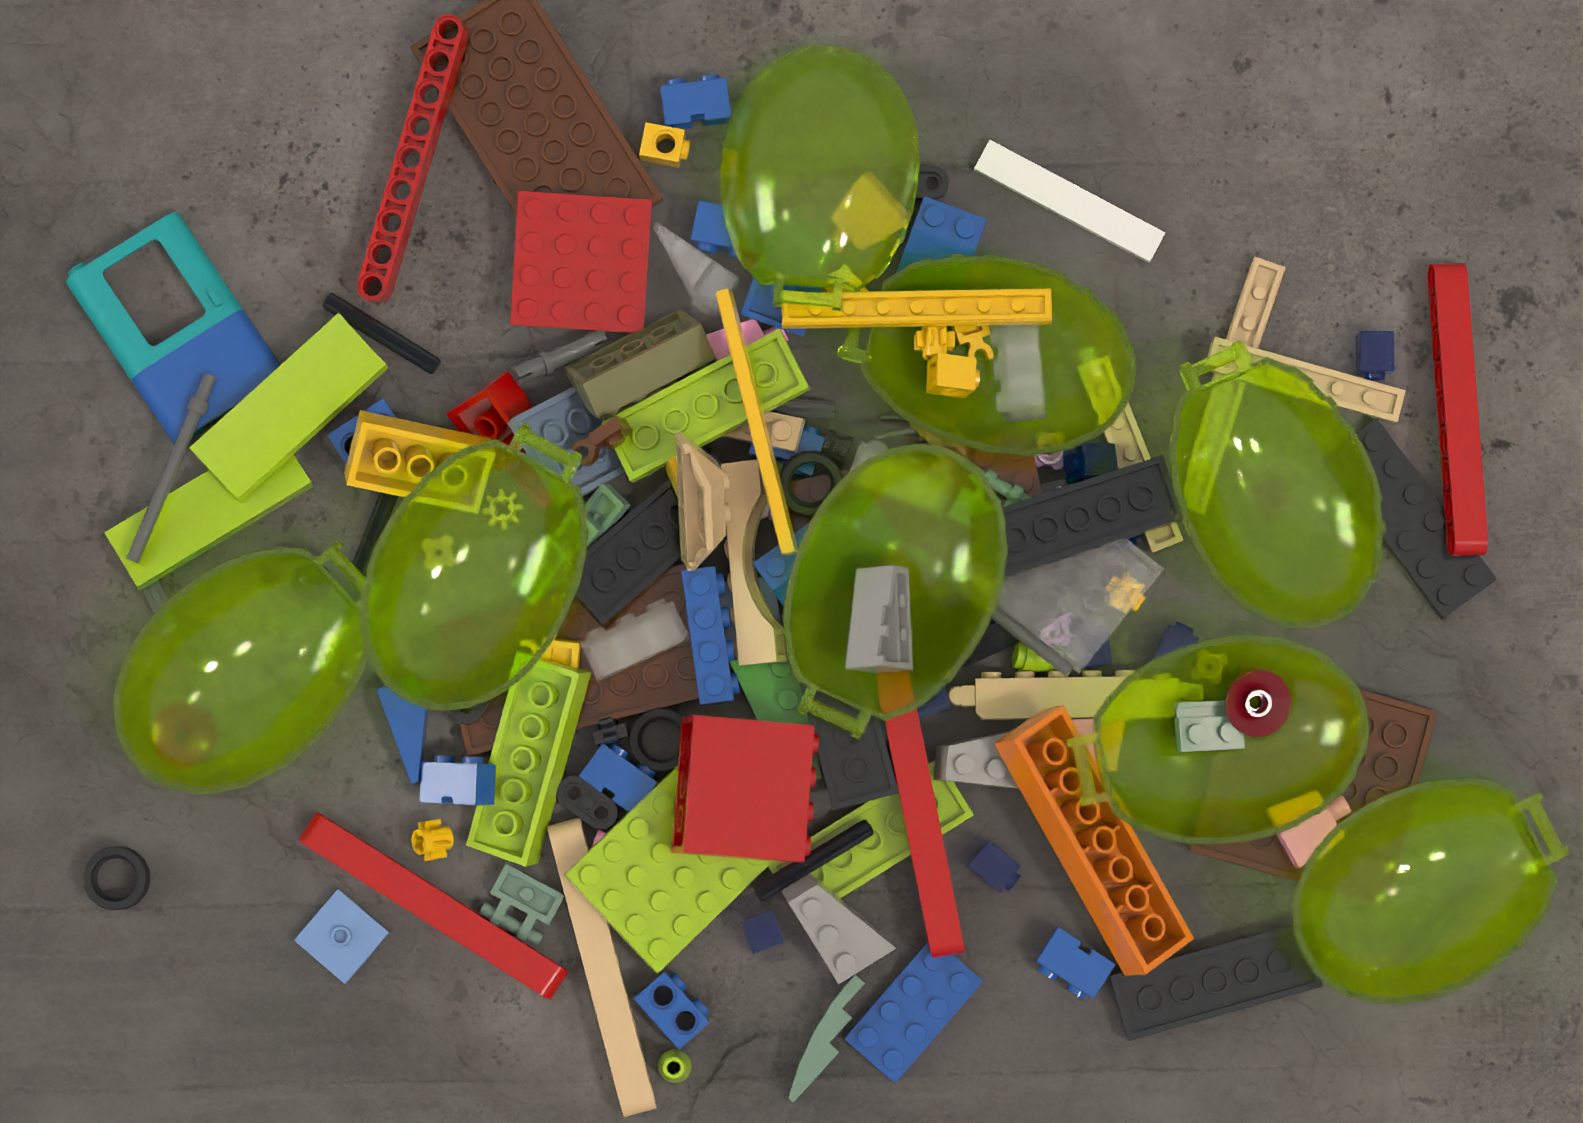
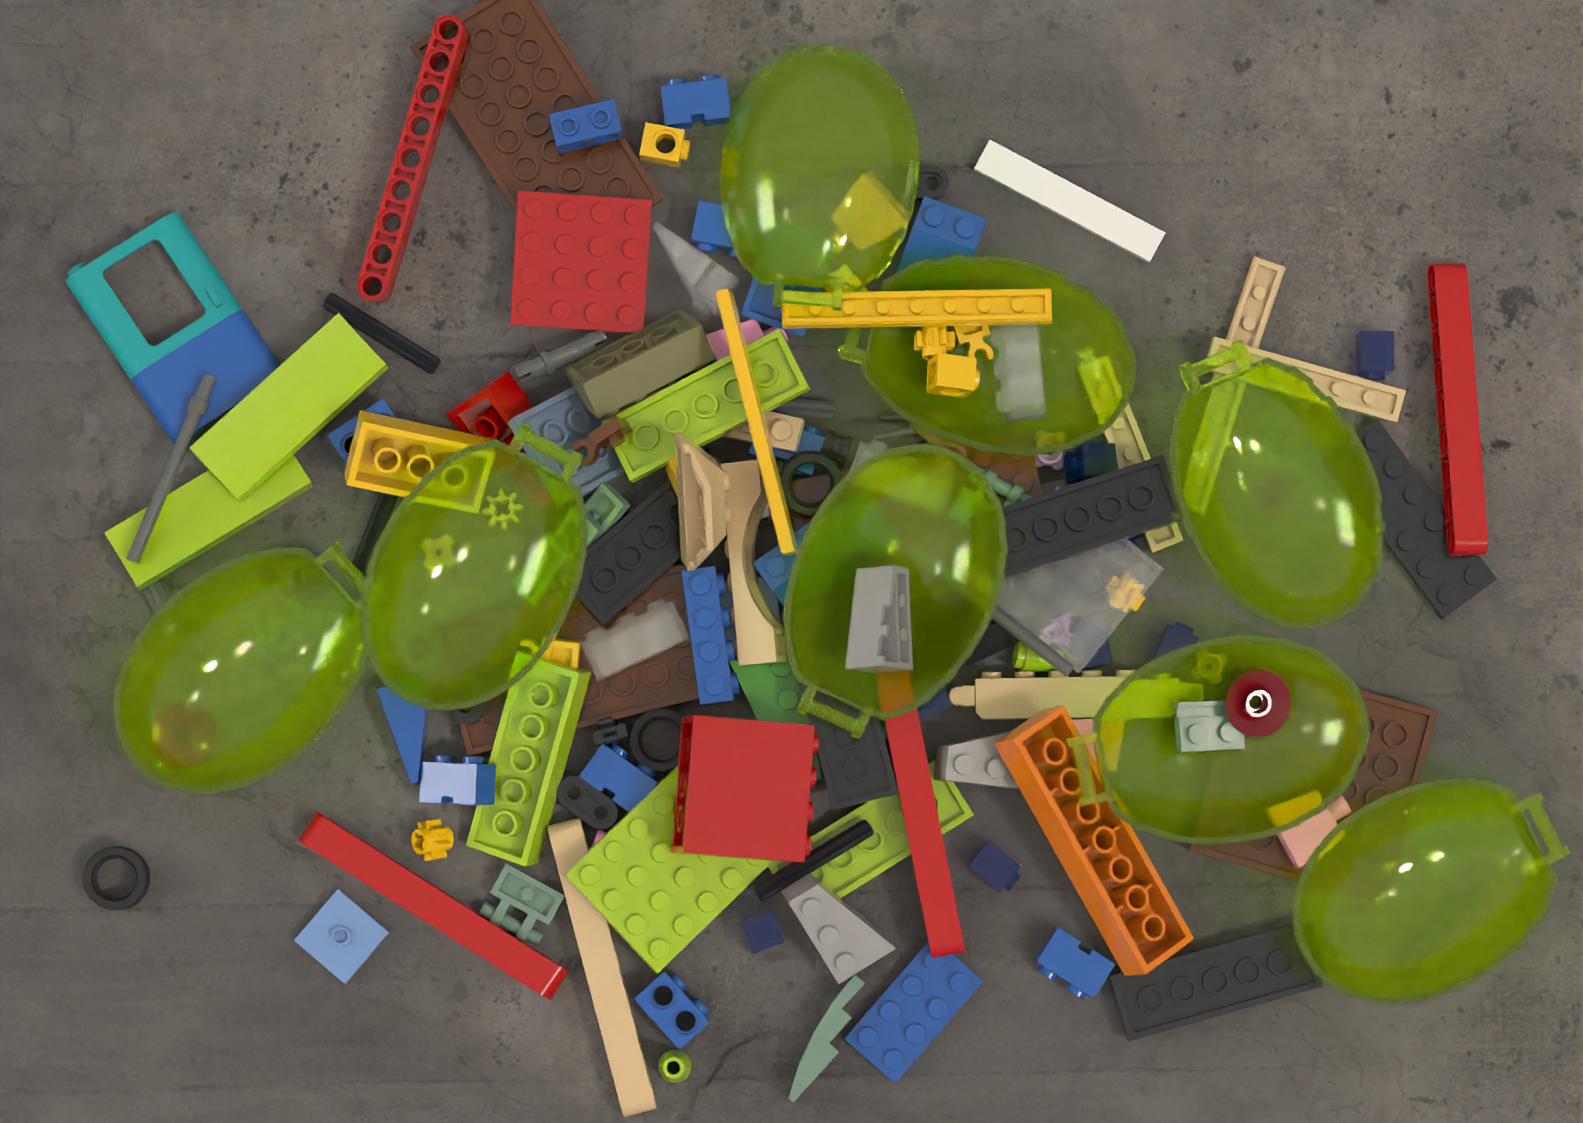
none -> blue brick [549,99,623,154]

